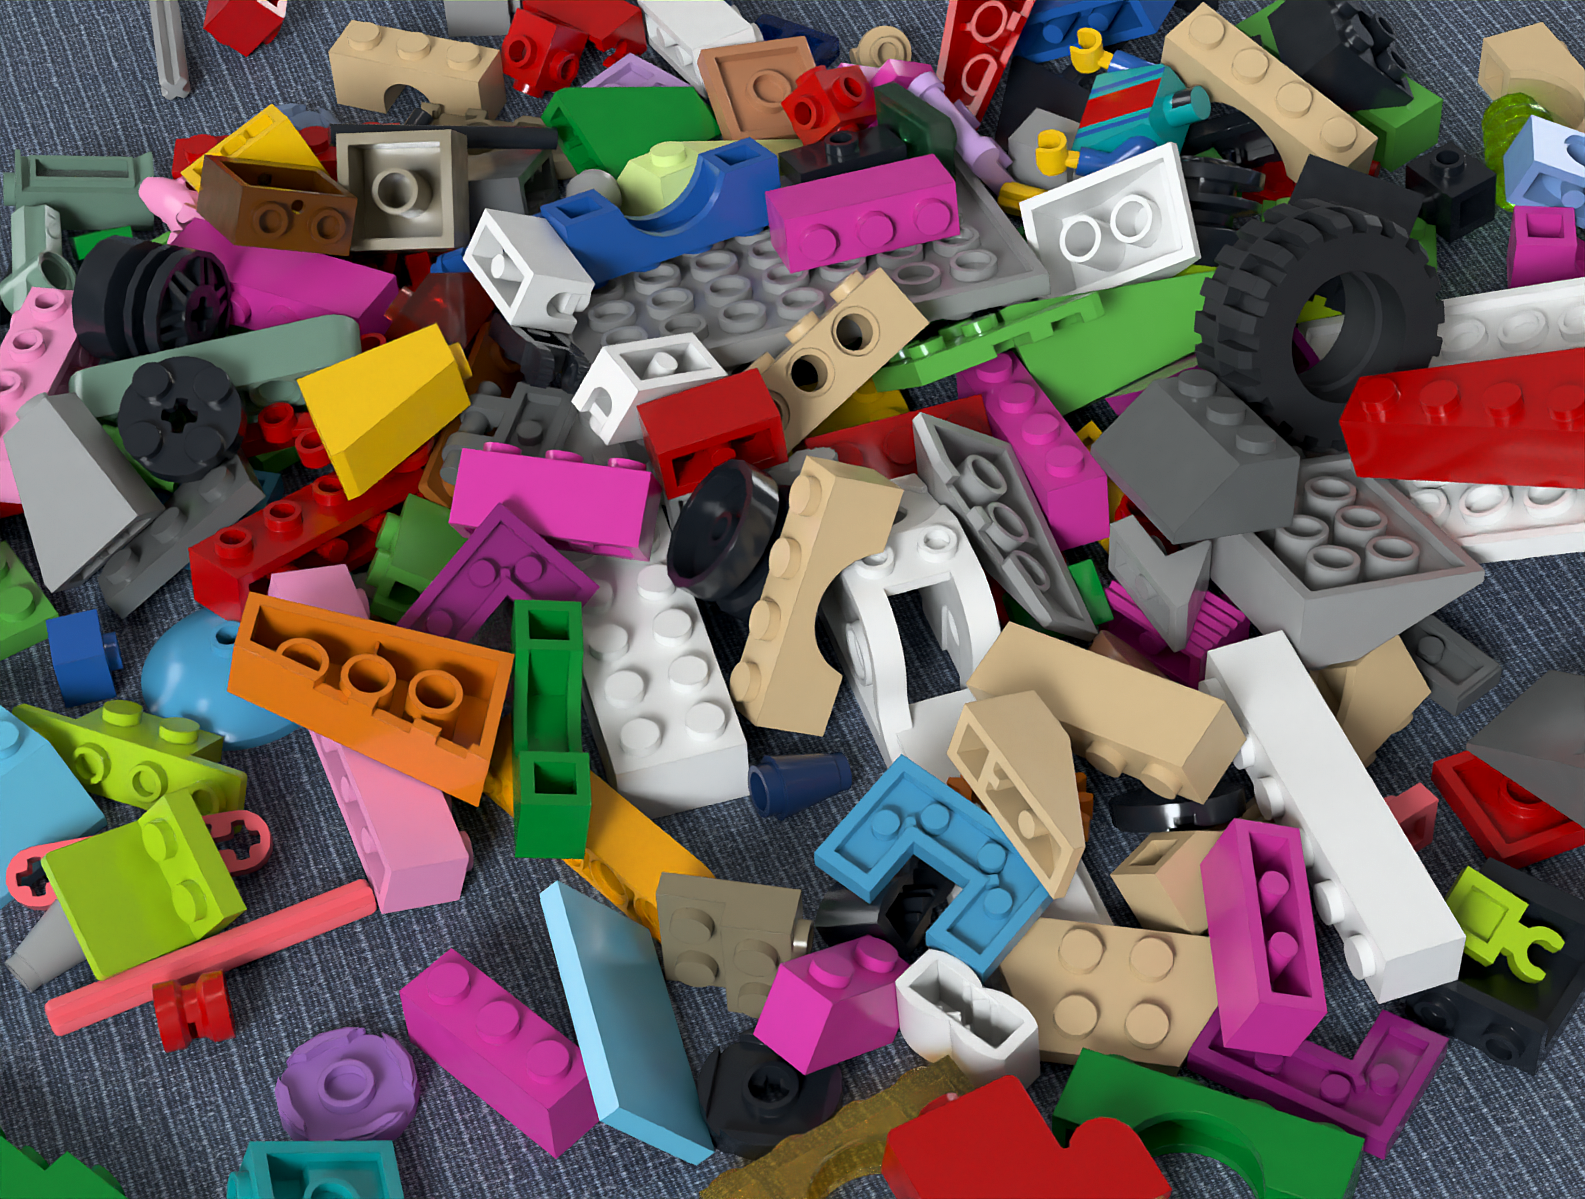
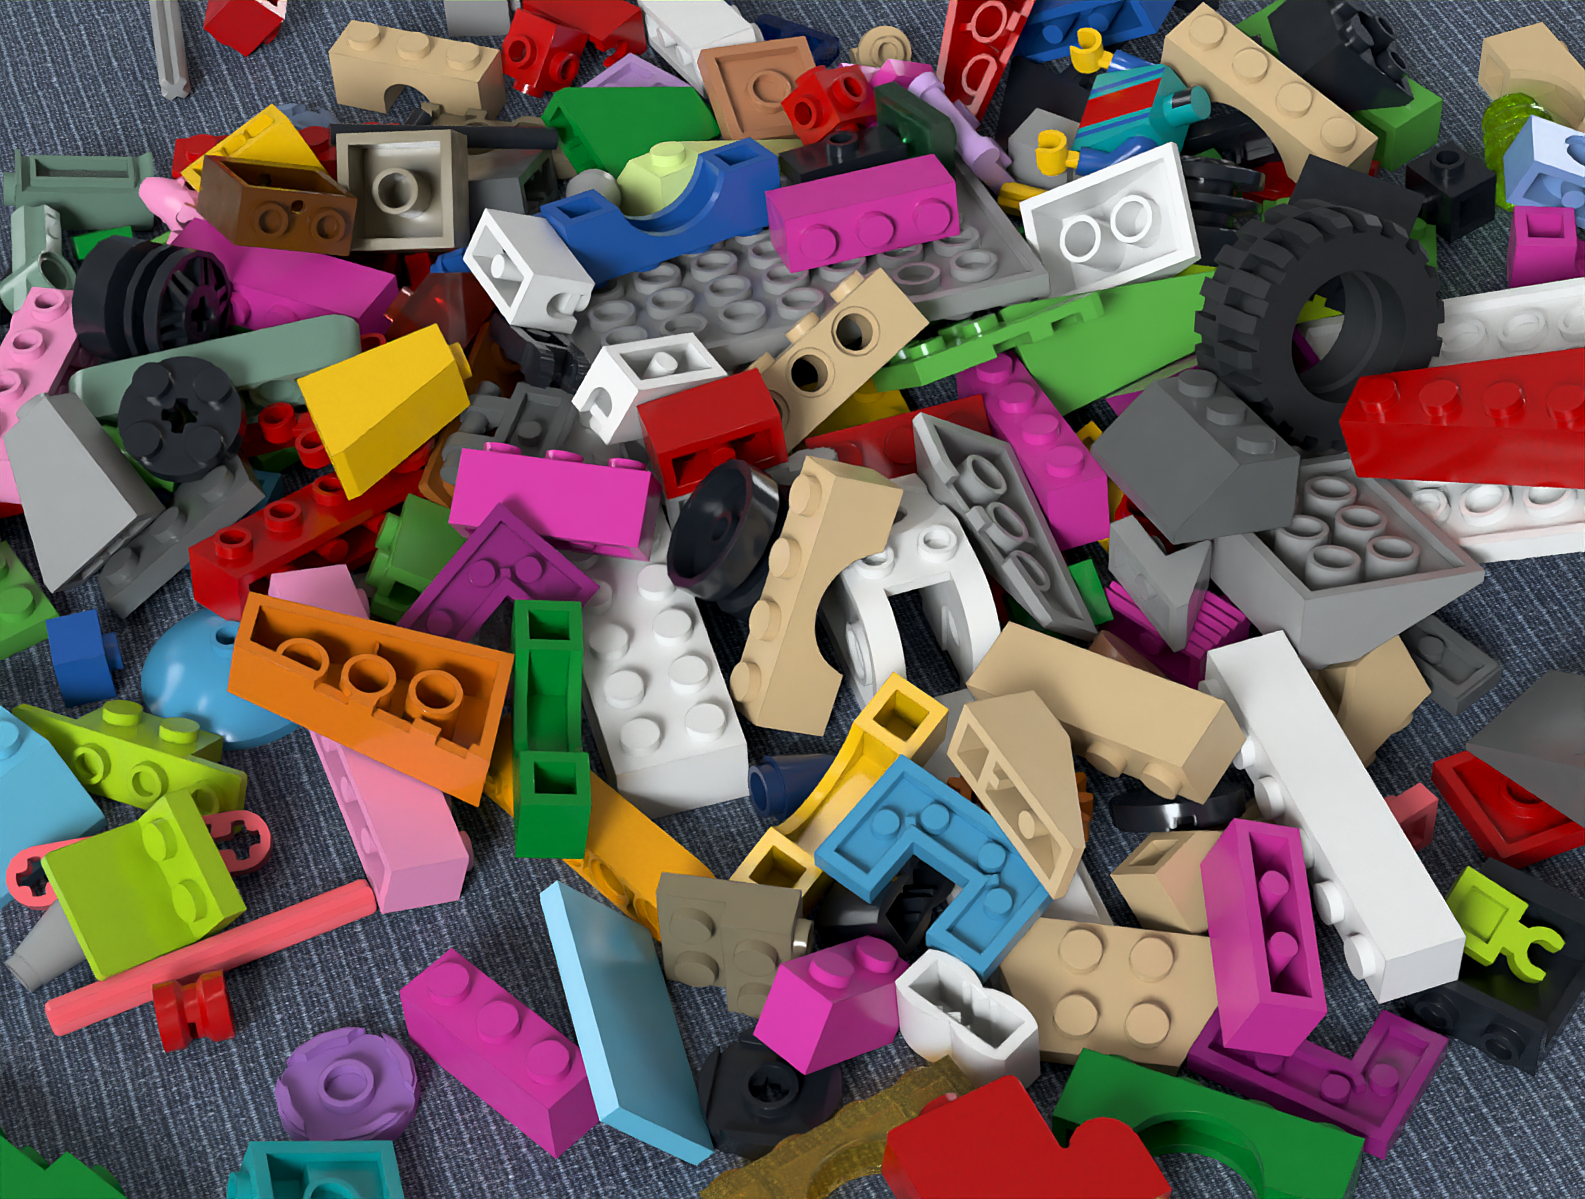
none -> yellow arch [729,671,949,919]

